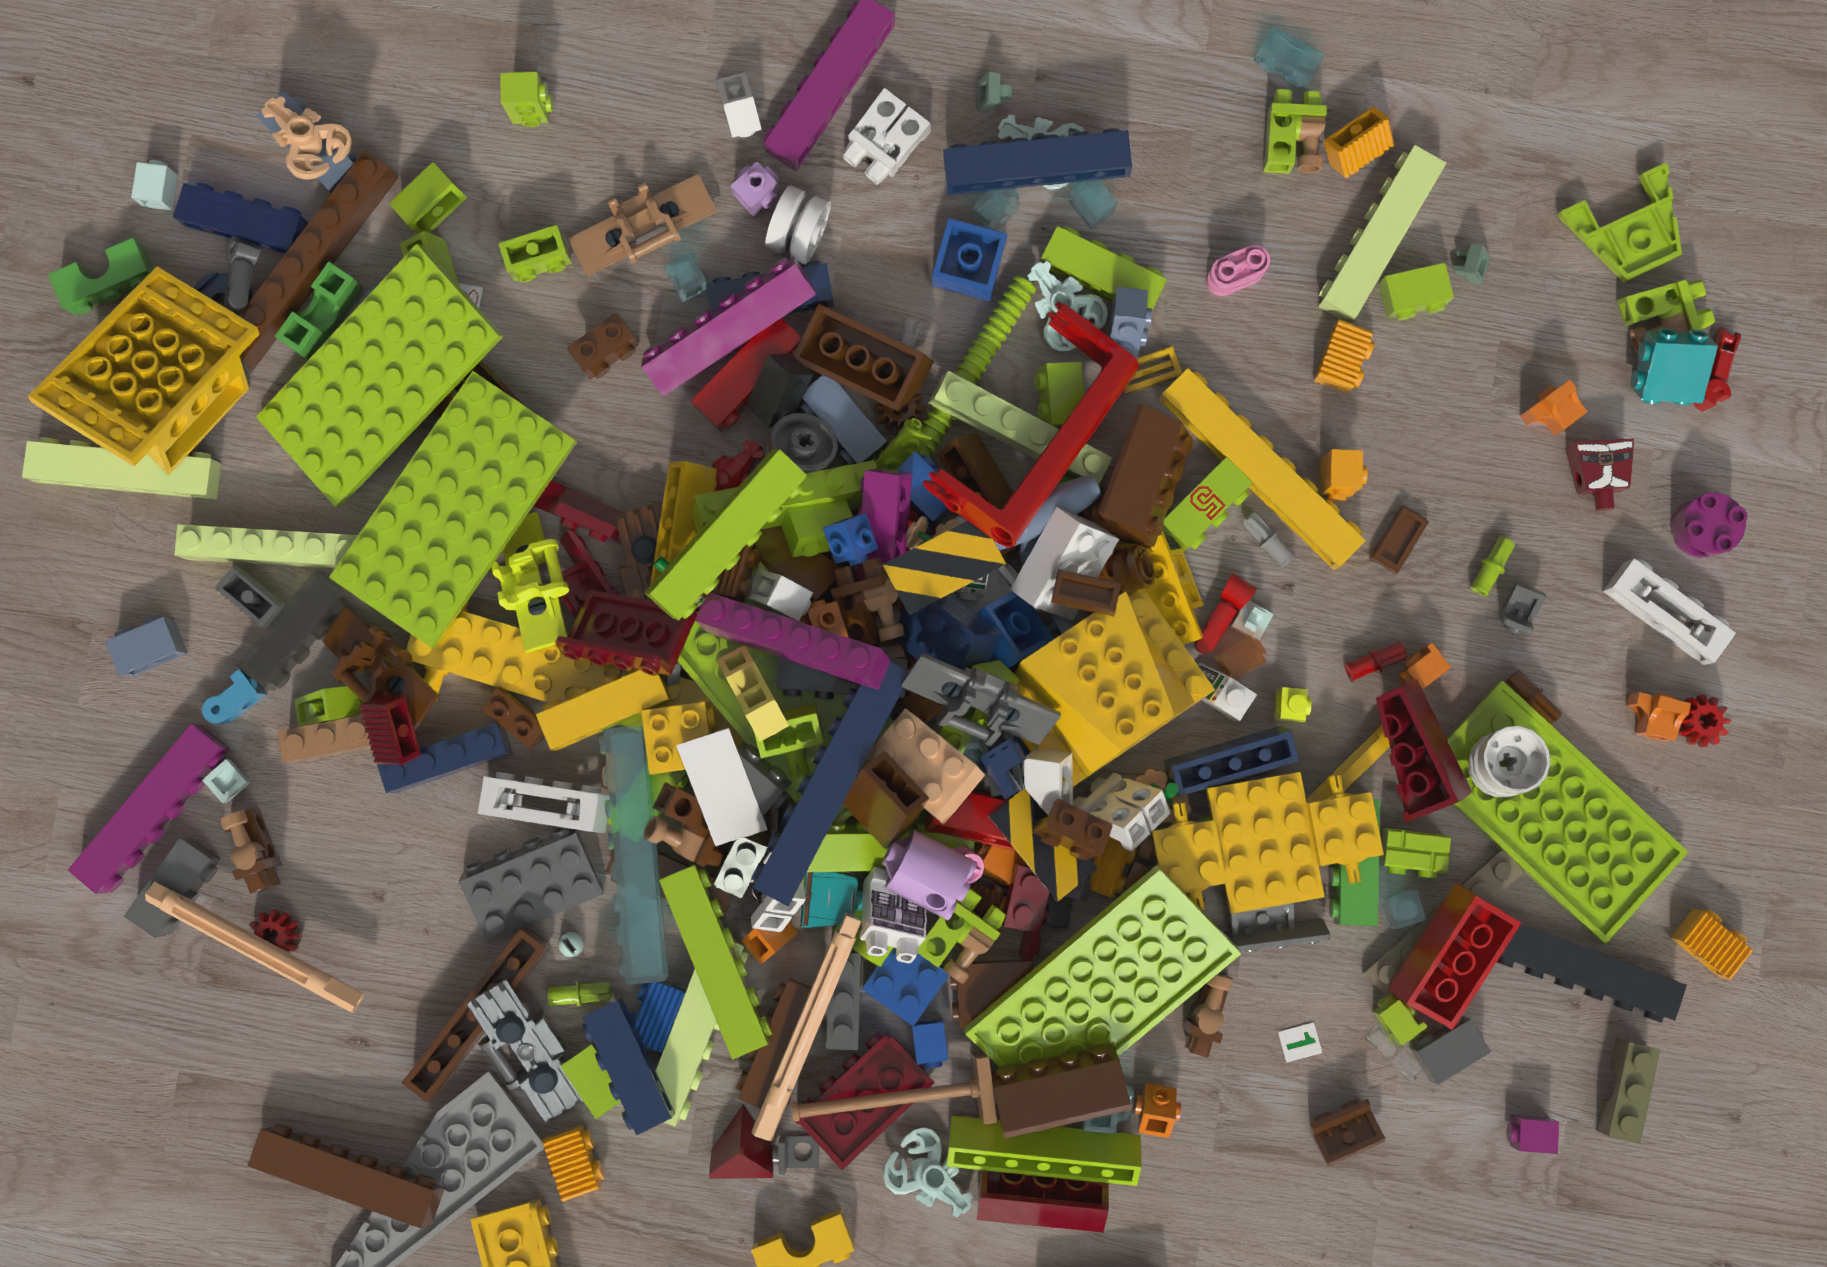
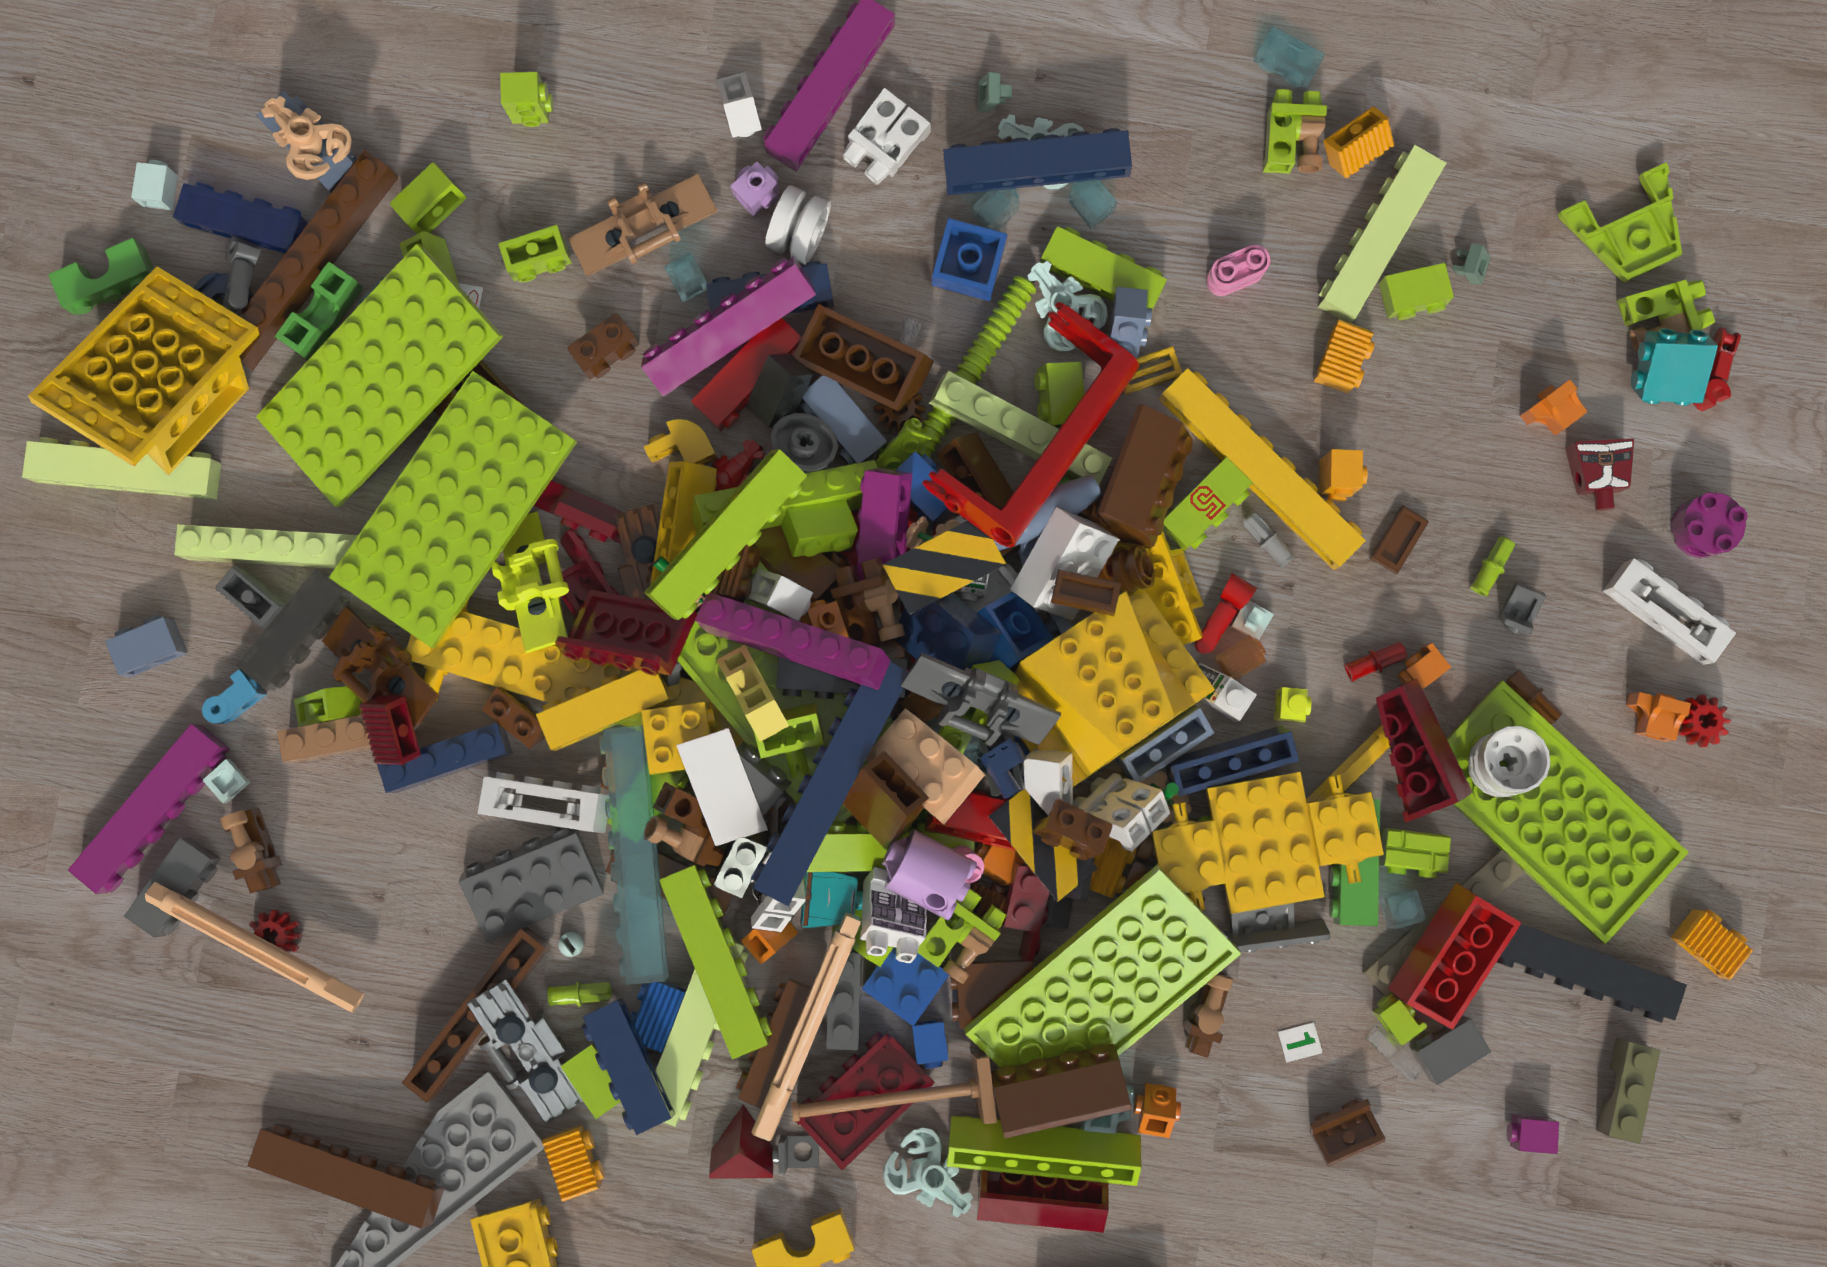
blue brick [823,513,878,566] -> none
none -> yellow brick [644,419,718,465]
none -> sand blue brick [1115,704,1214,783]

